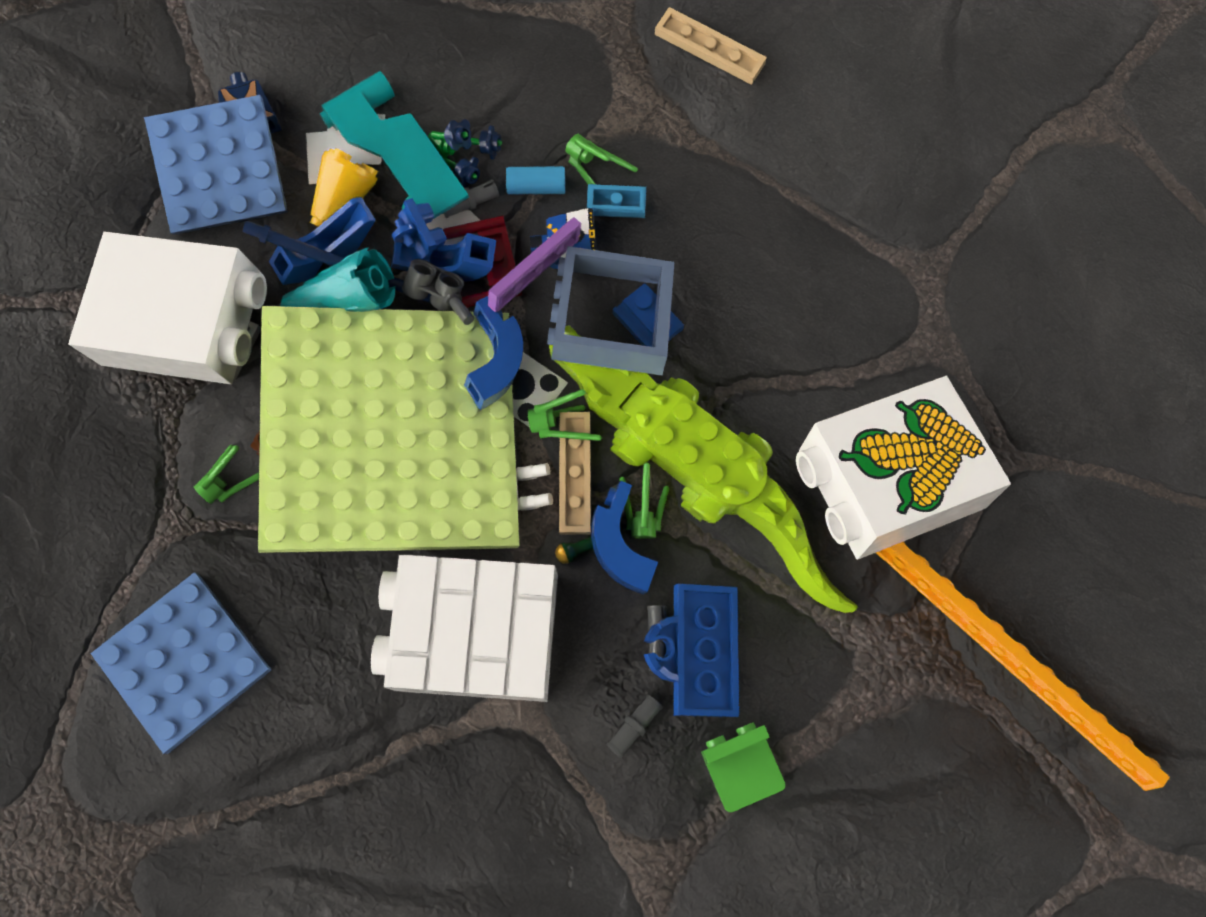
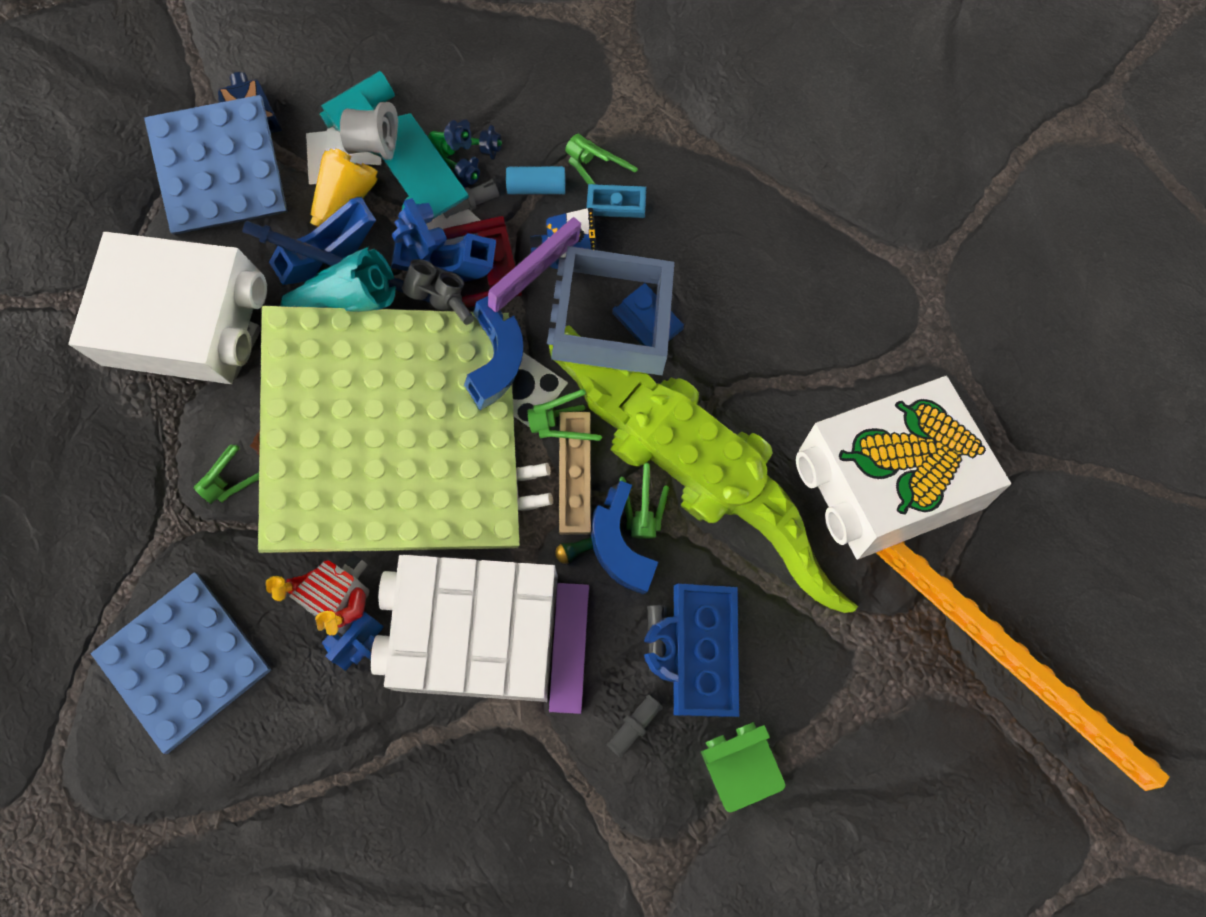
tan plate [655,7,767,85] -> none
none -> torso [266,554,369,635]
none -> blue hips [322,611,384,671]
none -> light grey piece [340,102,398,160]
none -> medium lavender tile [549,583,589,714]

